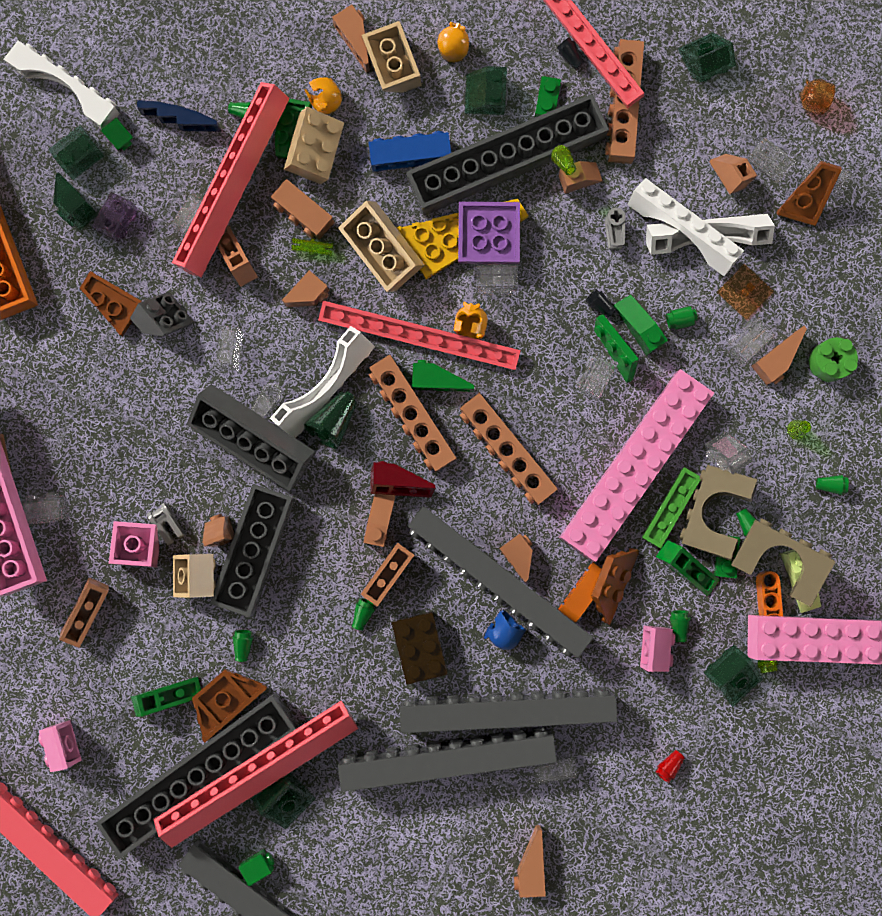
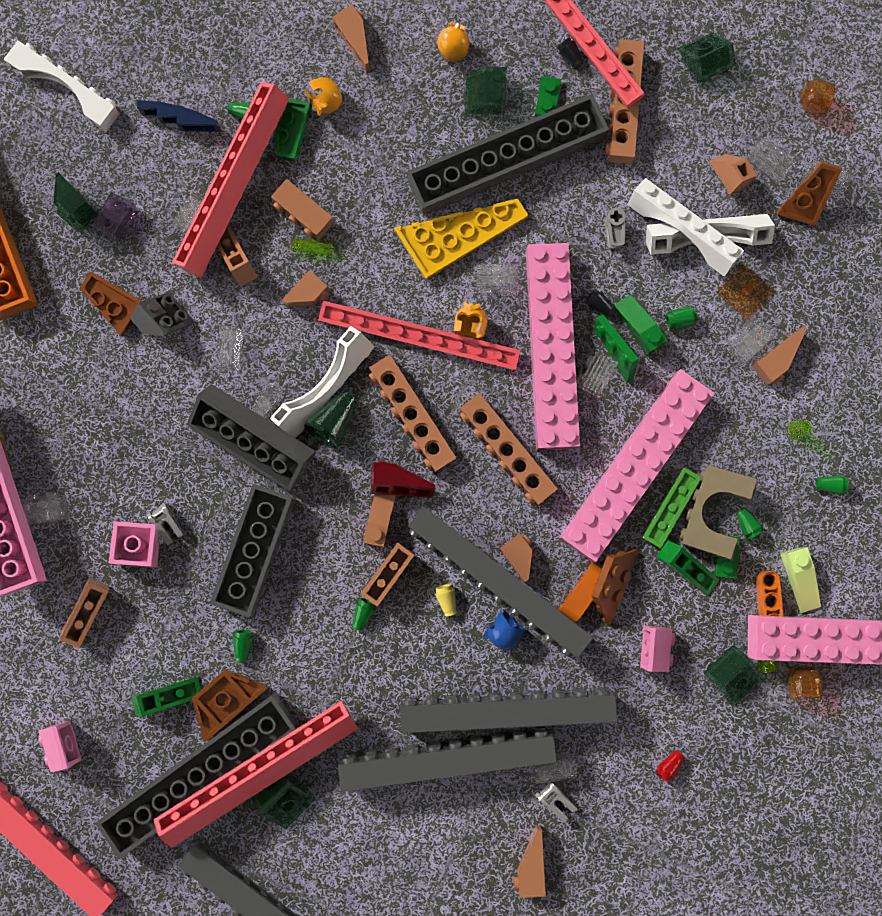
clear green slope [48,126,104,180] -> none
green brick [101,118,133,151] -> none
tan brick [173,554,216,598] -> none
nougat slope [203,514,235,547] -> none
green brick [238,849,275,886] -> none
tan brick [284,107,344,184] -> none
tan brick [338,201,425,292] -> none
tan slope [362,21,422,93] -> none
blue brick [368,131,451,172] -> none
dark brown brick [391,611,448,685] -> none
green slope [412,360,474,392] -> none
medium lavender plate [458,202,520,264] -> none
clear neon green cone [551,145,576,175] -> none
nougat slope [558,161,603,194] -> none
green cone [669,610,691,642] -> none
clear brick [705,431,753,474] -> none
dark tan arch [731,518,836,607] -> none
bright green brick [809,337,858,382] -> none
none -> light yellow cone [435,584,457,616]
none -> bright pink brick [526,243,580,450]
none -> light grey piece [535,779,578,823]
none -> clear orange helmet [786,665,823,700]

